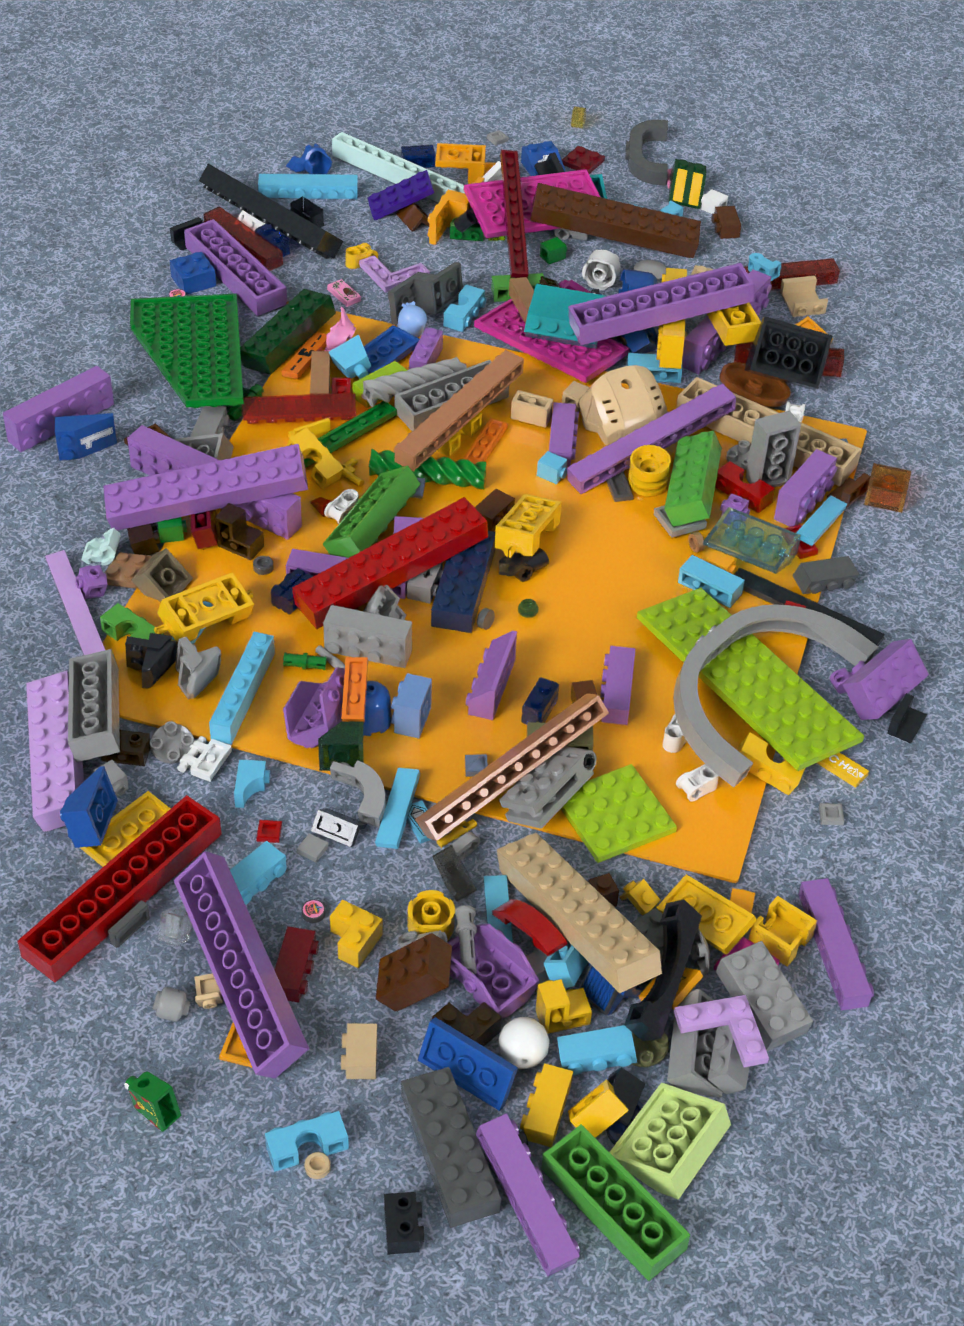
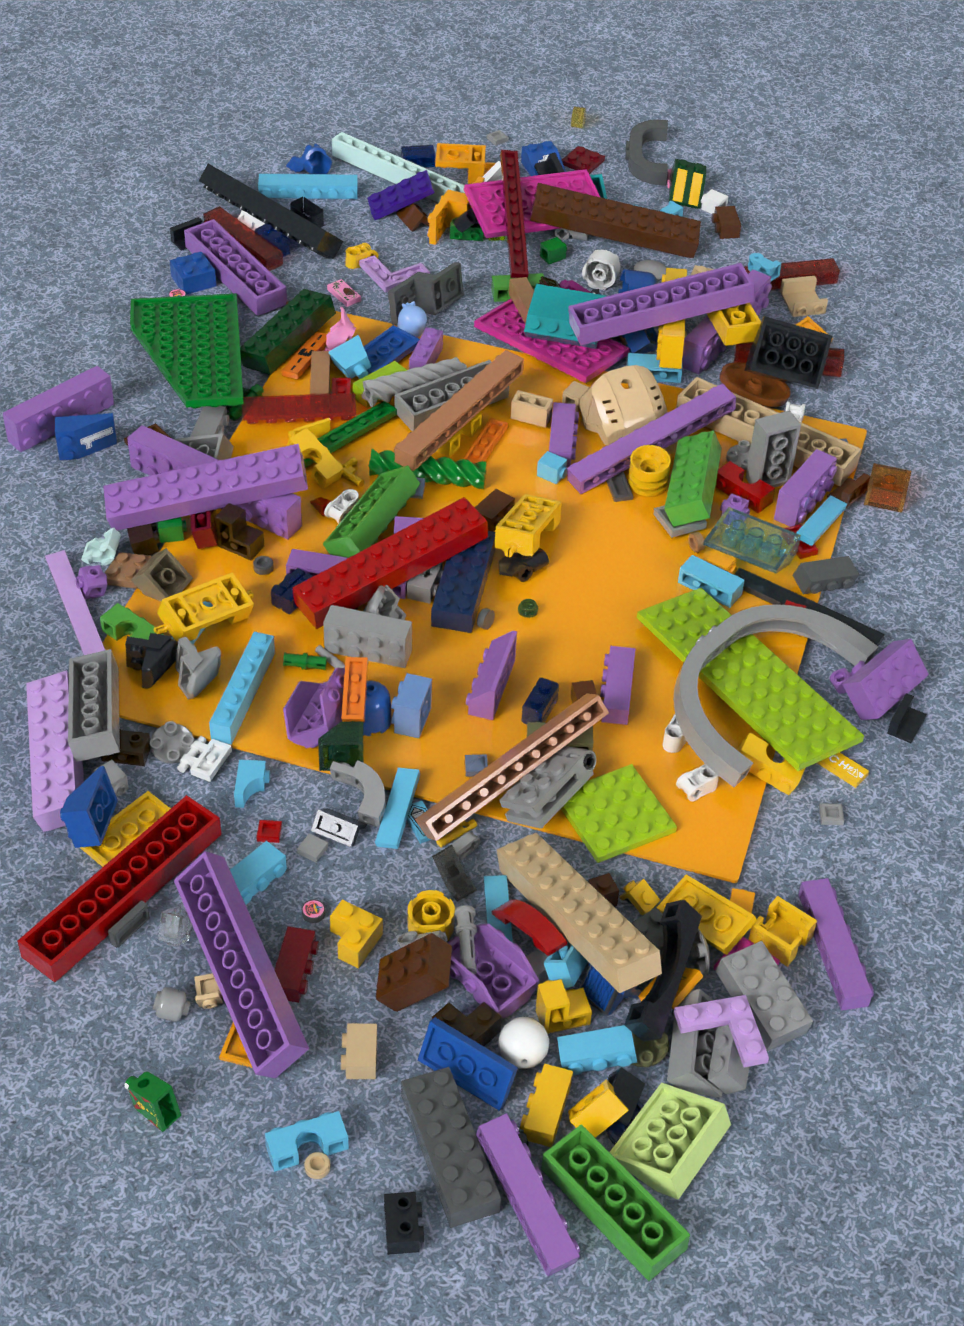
medium azure arch [443,285,486,332] -> none

